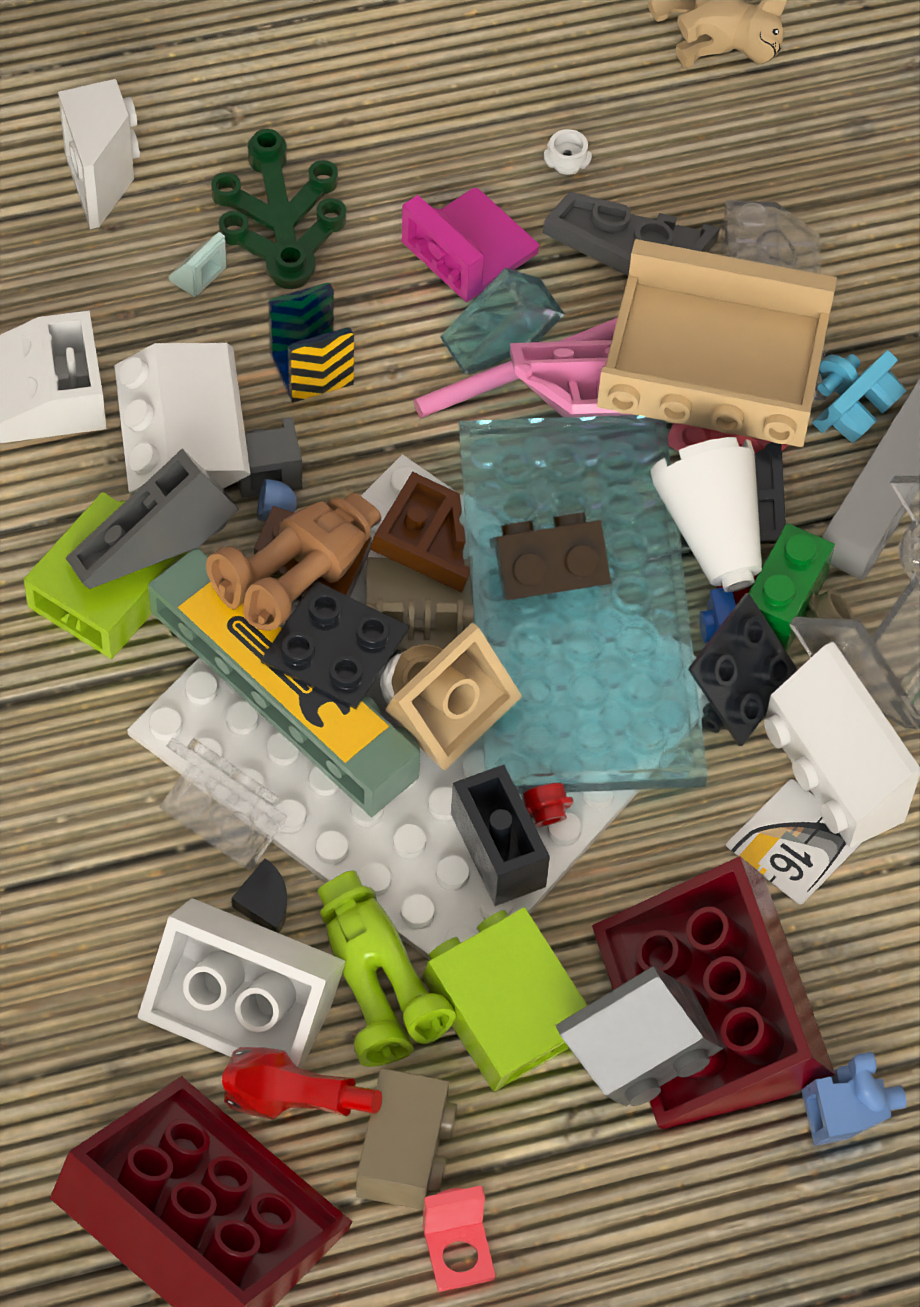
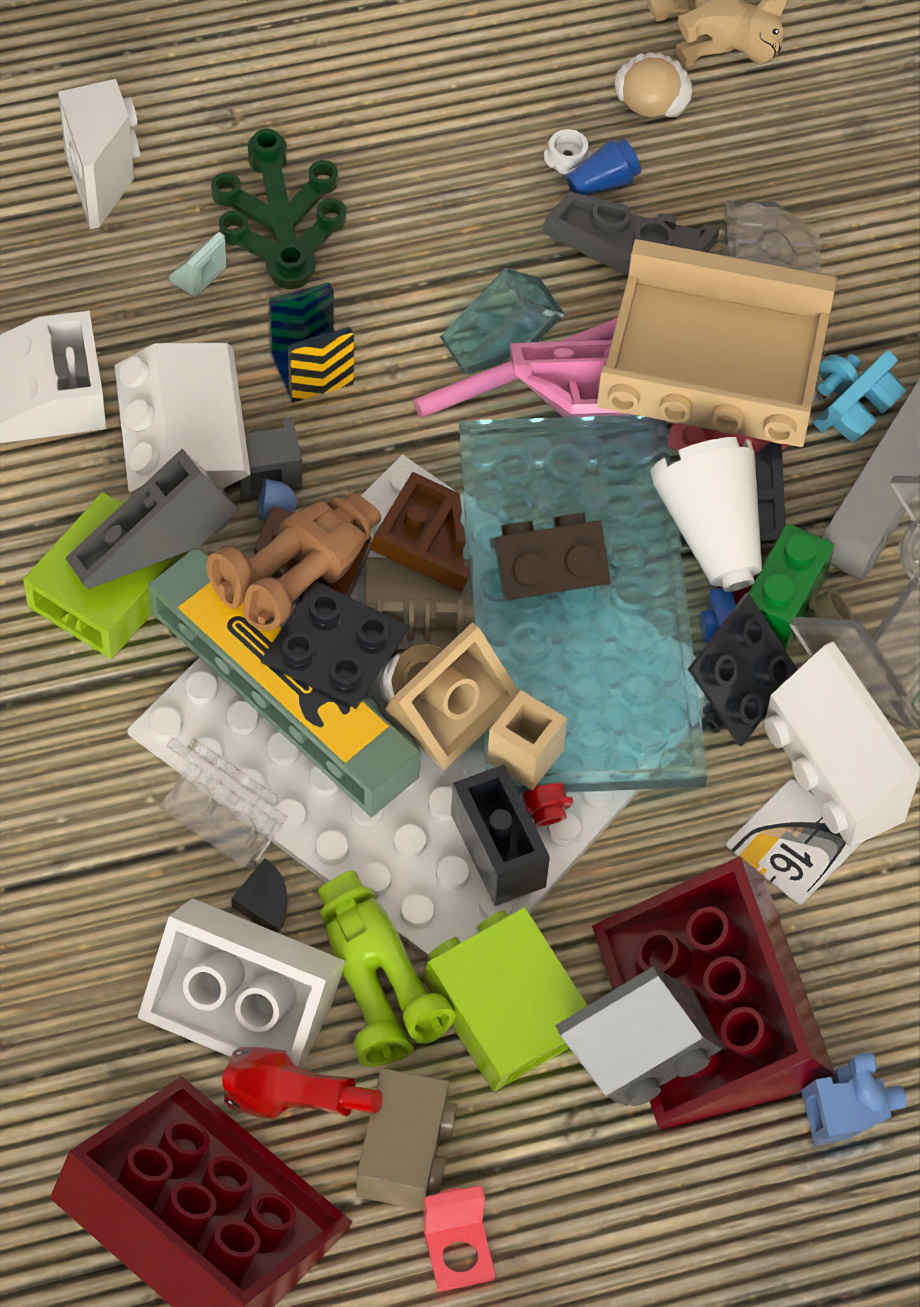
dark pink bracket [401,188,539,303] -> none
none -> tan brick [487,690,567,790]
none -> blue cone [565,139,641,196]
none -> tan hair [615,52,692,117]

